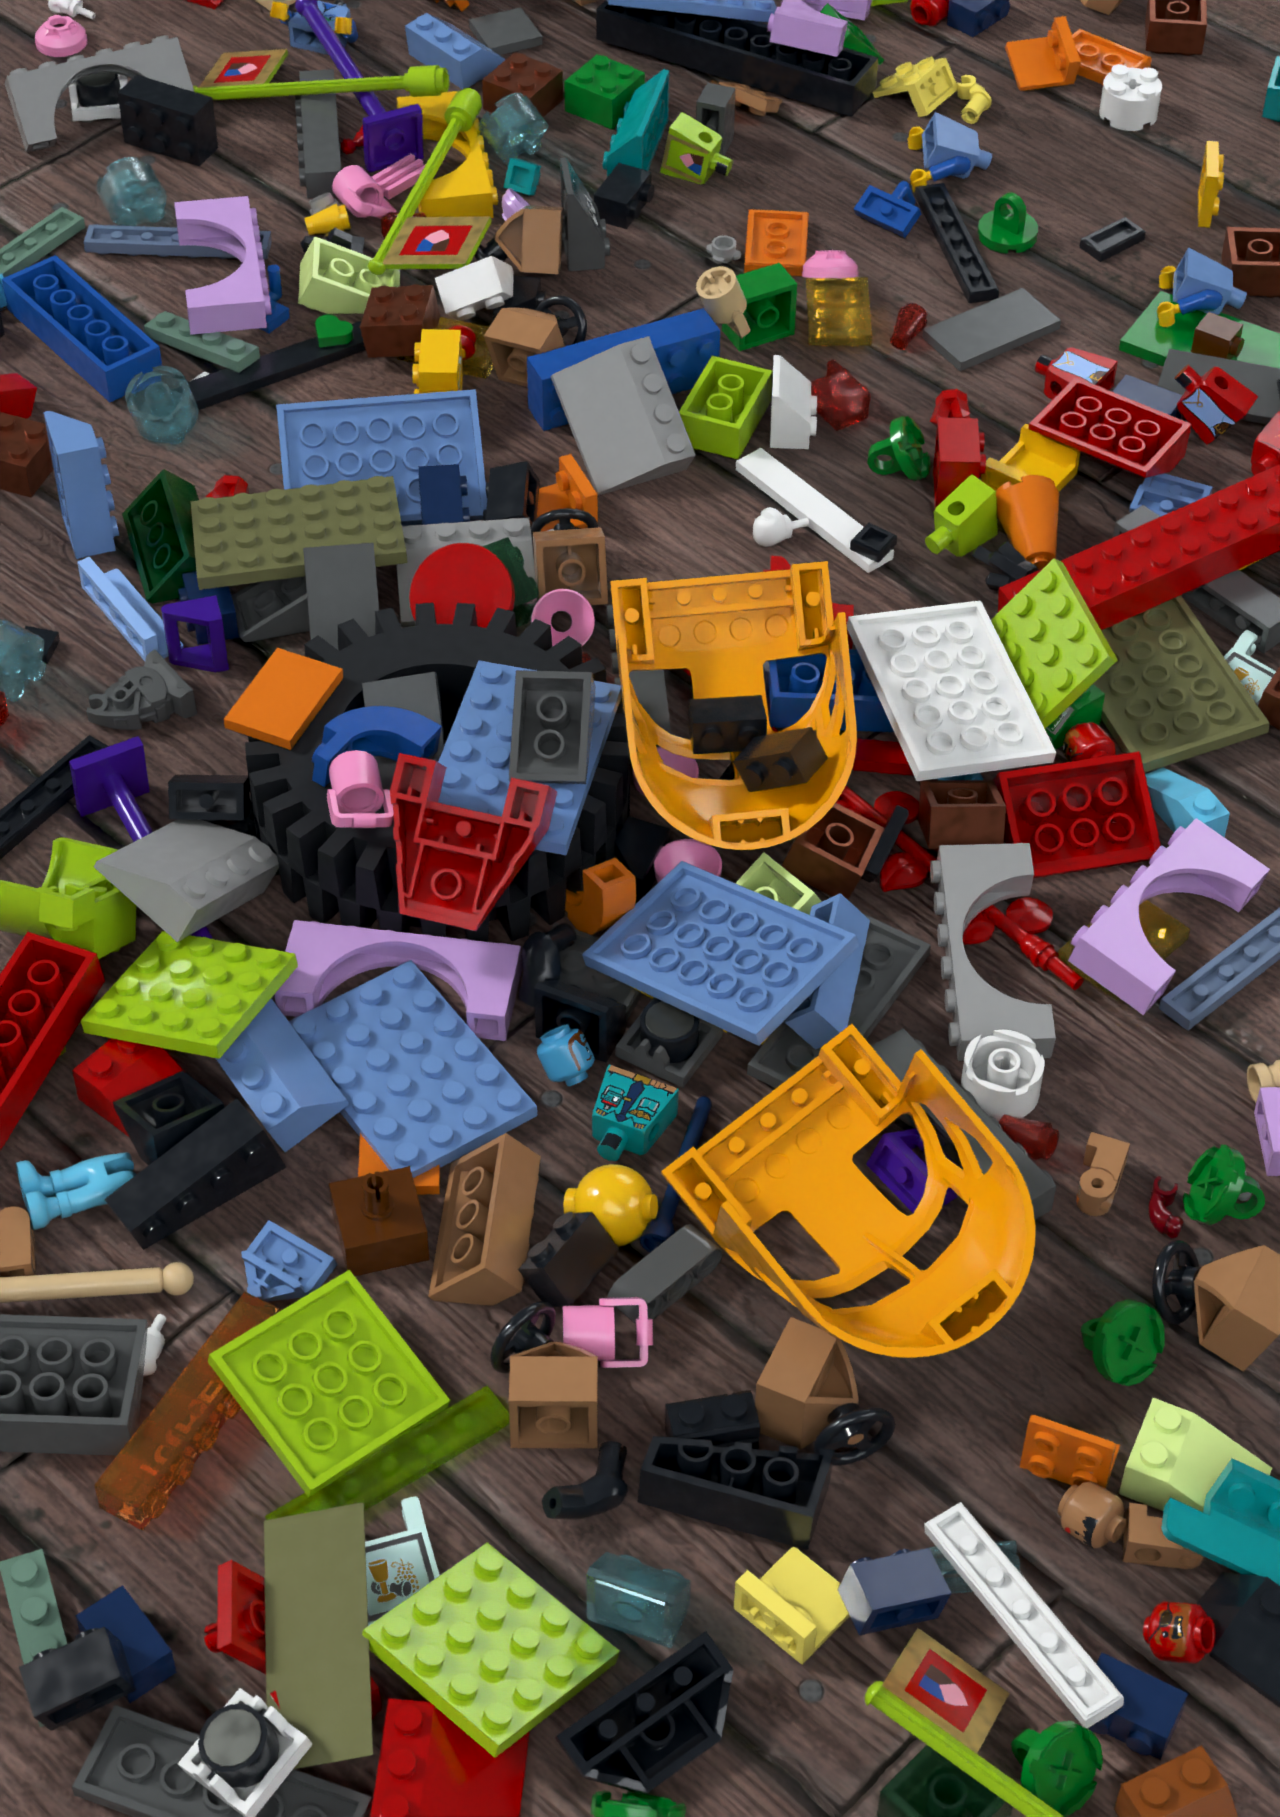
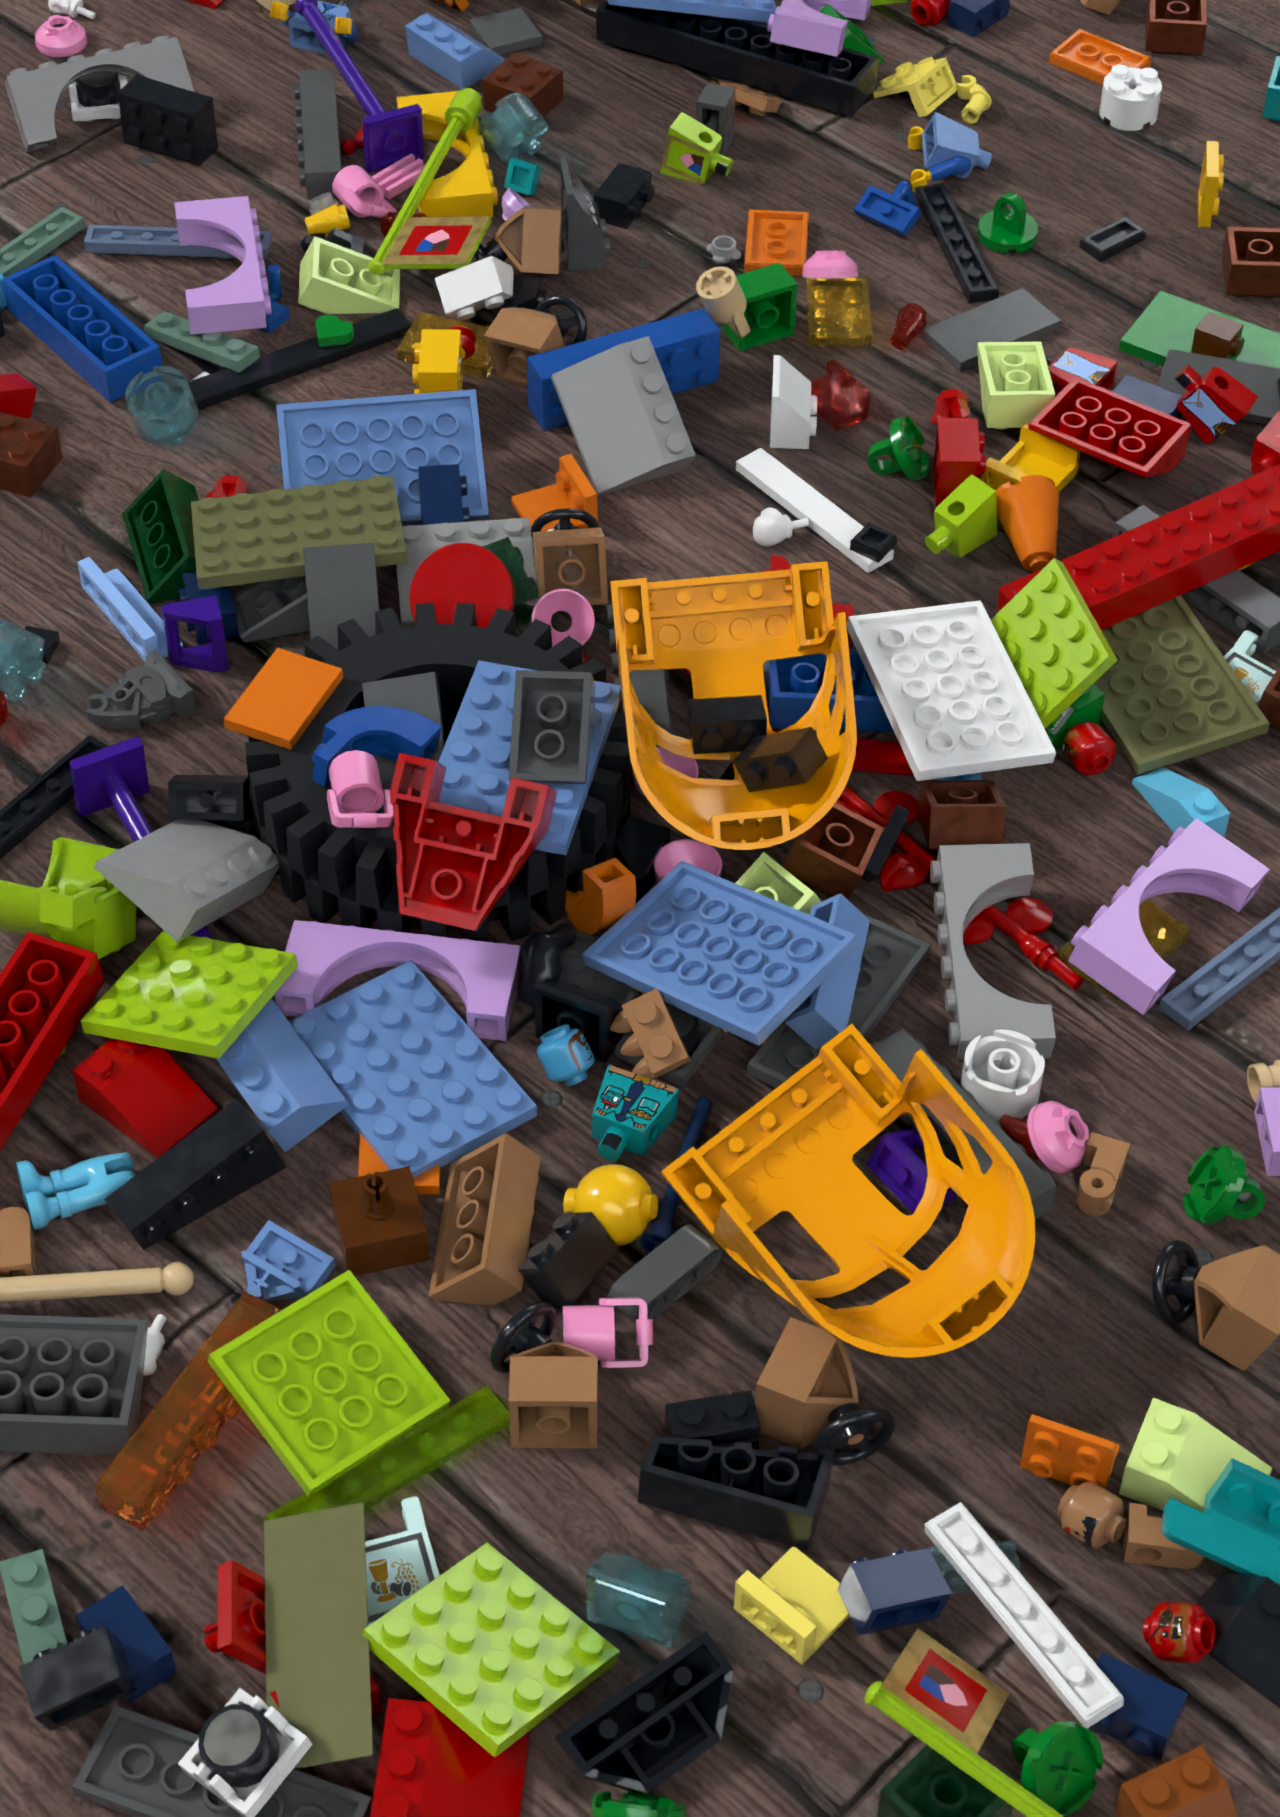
medium blue slope [43,411,119,559] -> none
clear light blue brick [96,157,167,226] -> none
black slope [113,1071,225,1165] -> none
lime flag [193,49,449,100] -> none
copper brick [360,284,440,358] -> none
black brick [483,461,540,529] -> none
black arm [542,1441,628,1520] -> none
green brick [564,54,645,130] -> none
teal slope [603,69,669,177] -> none
lime brick [679,356,773,459] -> none
black rock [972,541,1039,591] -> none
red slope [993,751,1161,878] -> none
orange bracket [1005,16,1081,91] -> none
green tile [1081,1299,1165,1386] -> none
medium blue slope [1129,473,1213,516] -> none
dark red arm [1148,1176,1184,1238] -> none
medium blue torso [1157,248,1247,327] -> none
none -> medium nougat plate [610,988,692,1079]
none -> yellowish green slope [977,342,1055,430]
none -> bright pink piece [1027,1101,1089,1174]

